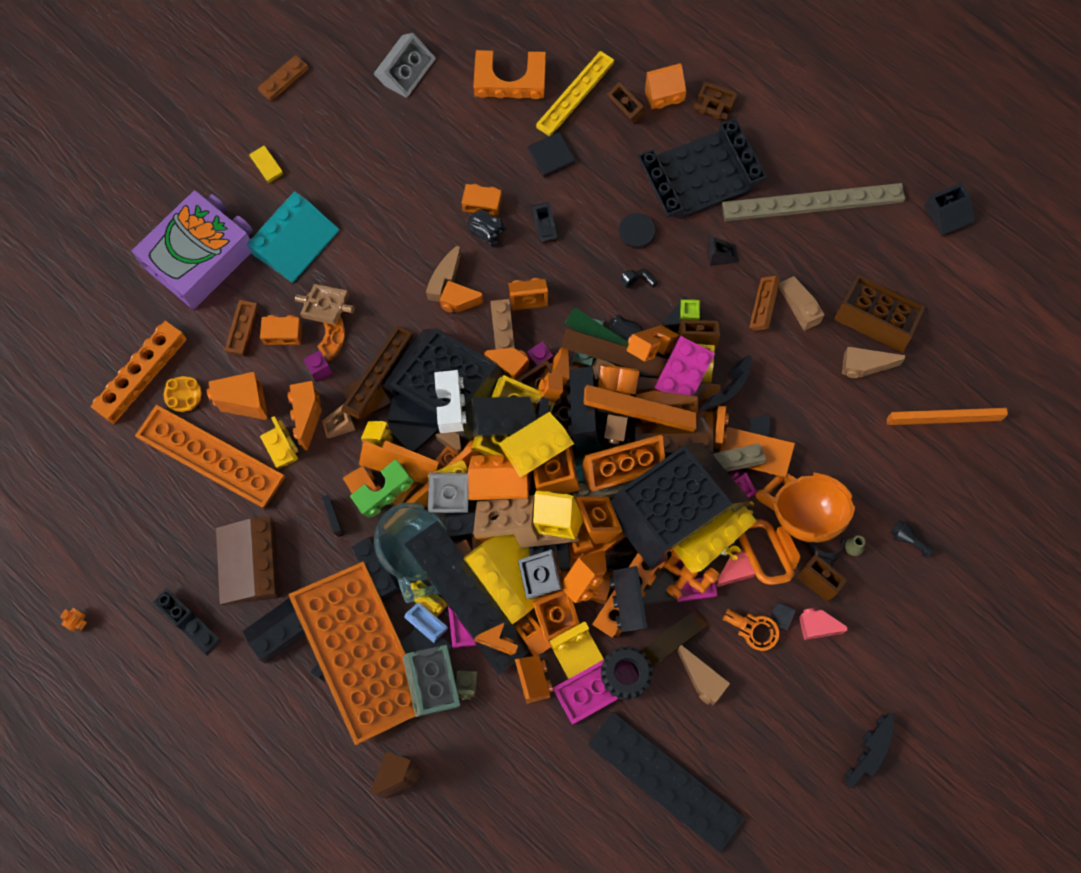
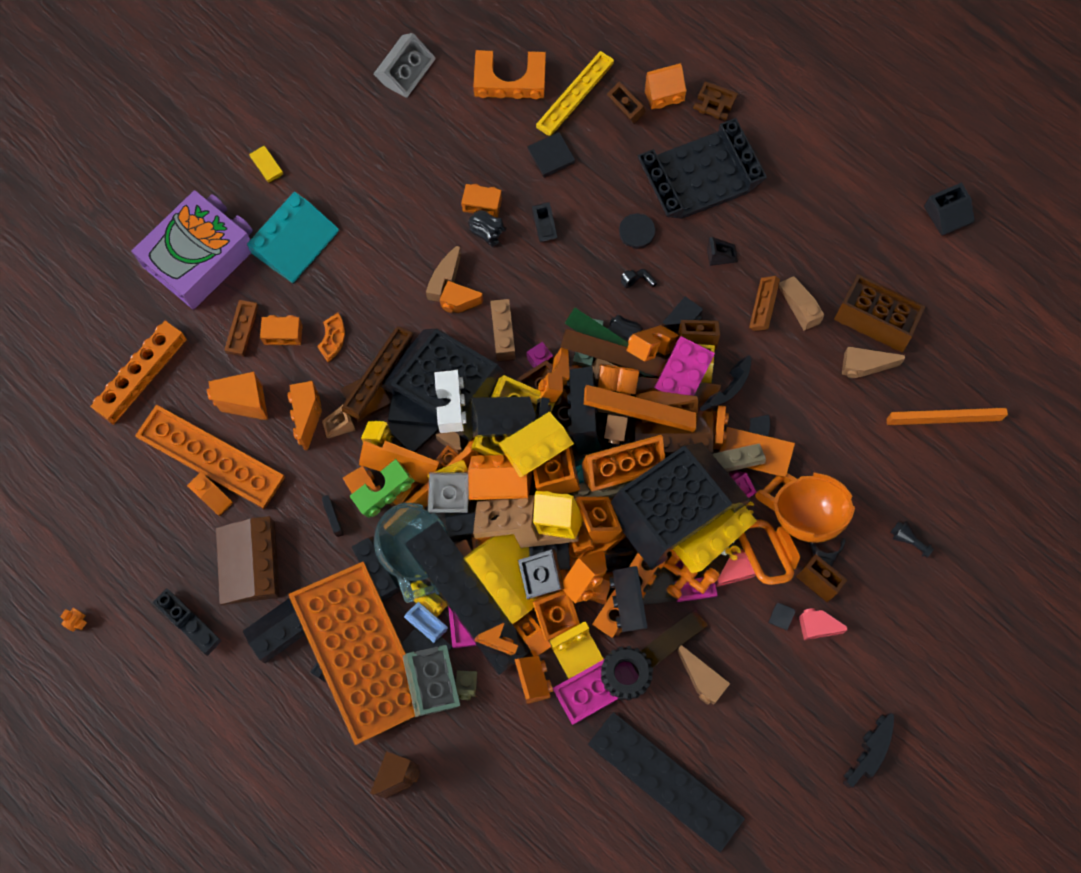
light orange dish [163,376,202,412] -> none
dark orange plate [257,55,309,102] -> none
yellow bracket [260,416,299,470] -> none
medium nougat plate [295,284,355,325] -> none
magenta brick [303,350,332,382] -> none
orange slope [484,348,529,380] -> none
orange slope [508,278,548,311] -> none
lime tile [680,300,700,320] -> none
dark tan plate [722,183,905,222] -> none
orange pin [723,608,779,651] -> none
olive cone [845,535,865,556] -> none
none -> orange slope [187,472,233,517]

